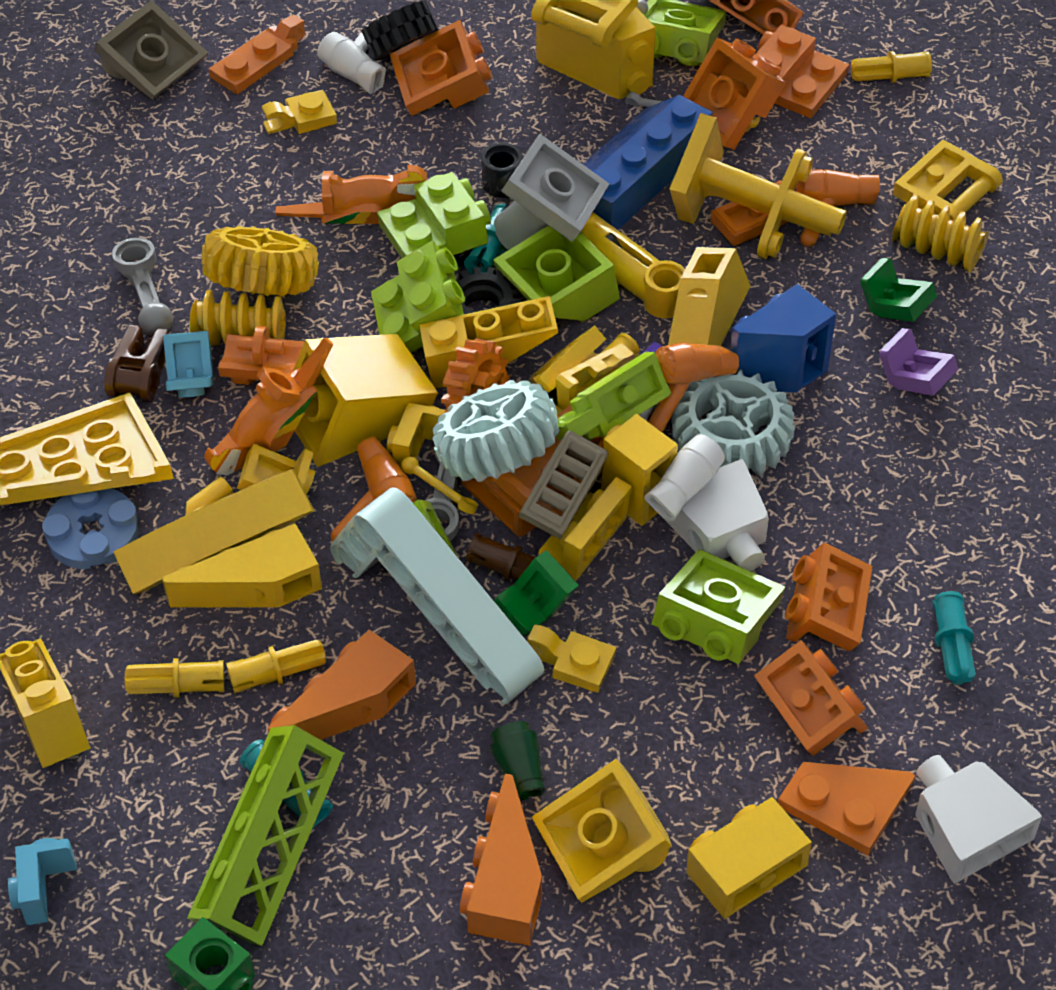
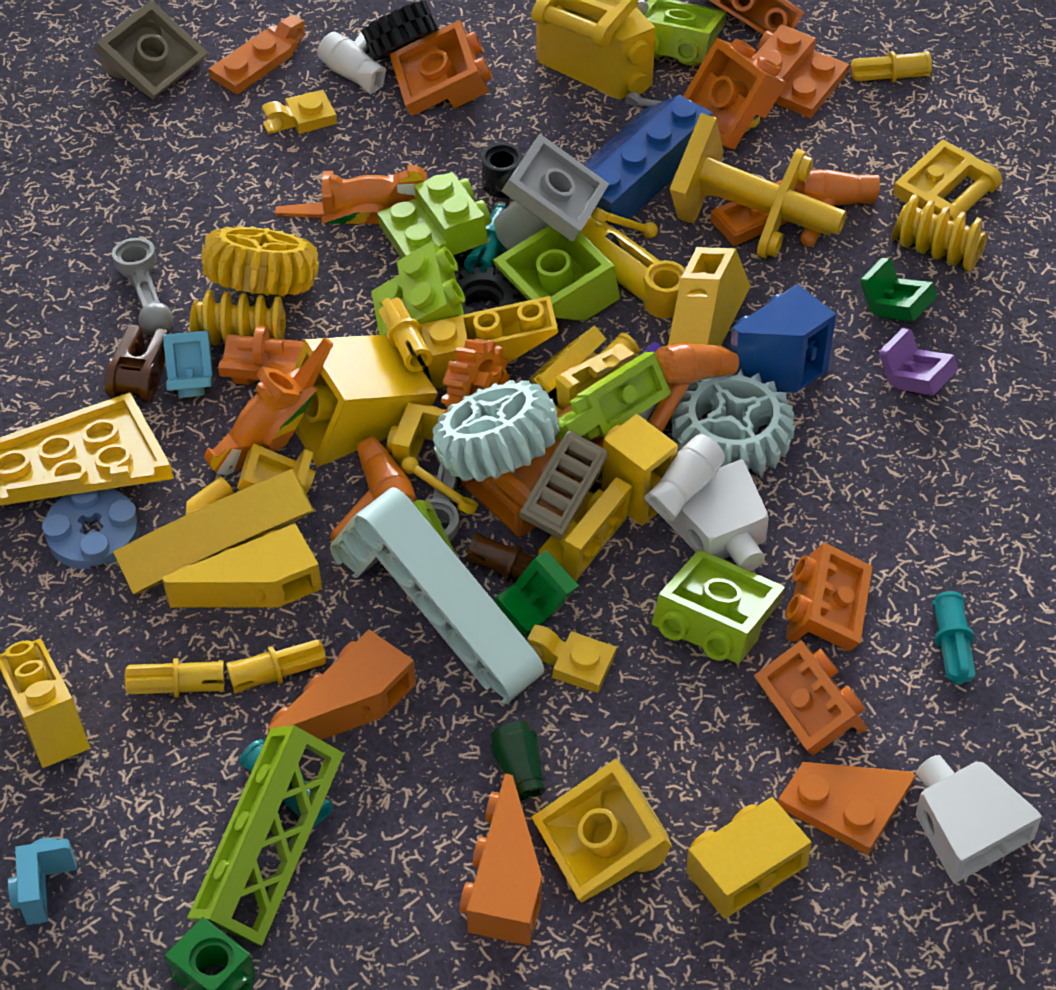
none -> yellow axle [379,297,433,372]
none -> yellow hinge [591,207,658,238]

